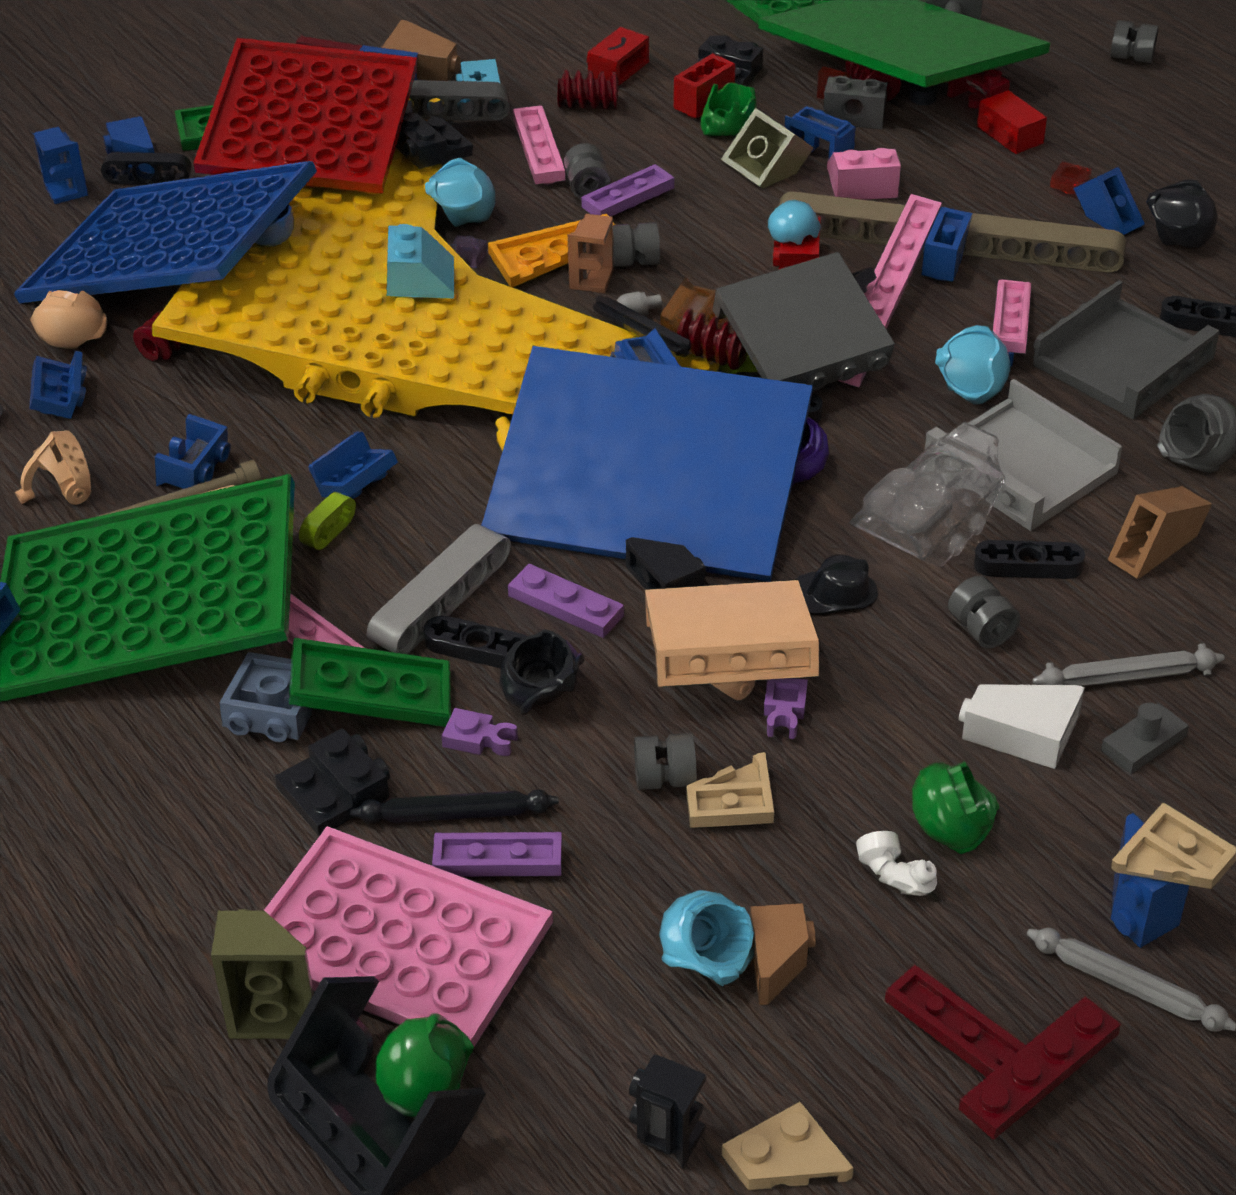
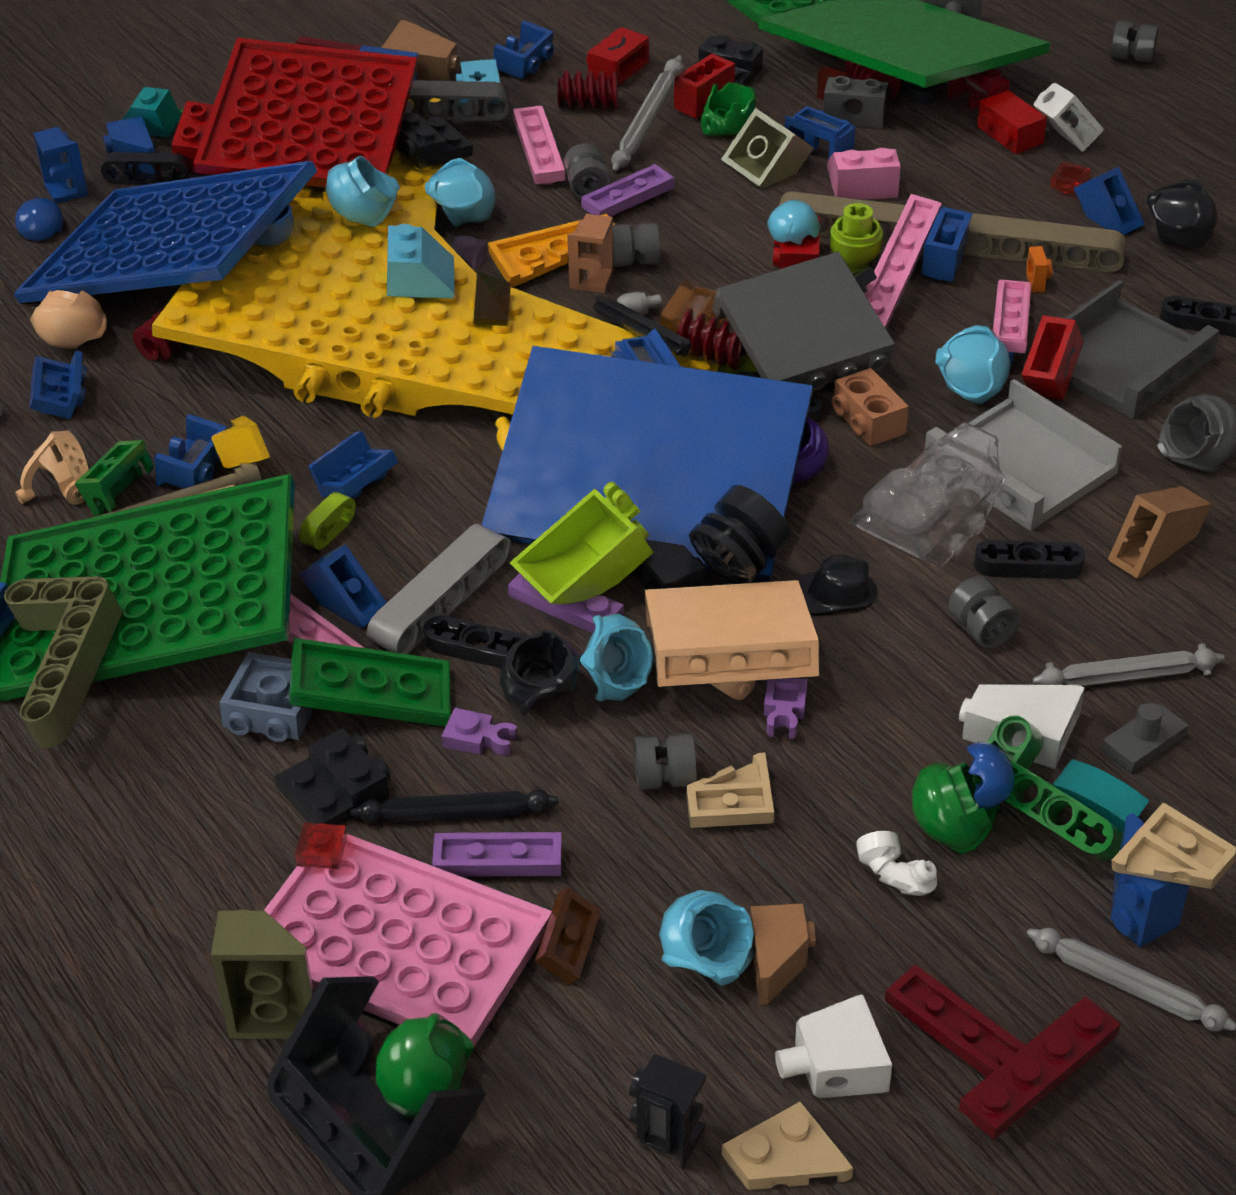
none -> olive beam [4,576,122,748]
none -> blue hair [15,198,65,241]
none -> green hinge [75,440,154,516]
none -> teal slope [122,87,181,137]
none -> red brick [171,101,213,175]
none -> yellow slope [212,415,270,468]
none -> clear red plate [295,822,347,869]
none -> blue slope [299,544,387,628]
none -> medium azure helmet [326,156,400,227]
none -> dark brown slope [473,271,511,326]
none -> blue window [493,20,555,79]
none -> lime piece [510,482,653,604]
none -> reddish brown plate [535,887,601,985]
none -> medium azure helmet [580,613,654,702]
none -> light grey wheel [611,55,684,172]
none -> black wheel [689,485,792,584]
none -> white torso [775,994,892,1098]
none -> lime piece [830,203,883,273]
none -> nougat brick [832,368,909,447]
none -> blue hair [966,742,1015,810]
none -> green beam [973,715,1123,861]
none -> red brick [1021,315,1084,401]
none -> orange plate [1026,246,1052,293]
none -> white torso [1034,83,1104,152]
none -> teal slope [1052,759,1150,834]

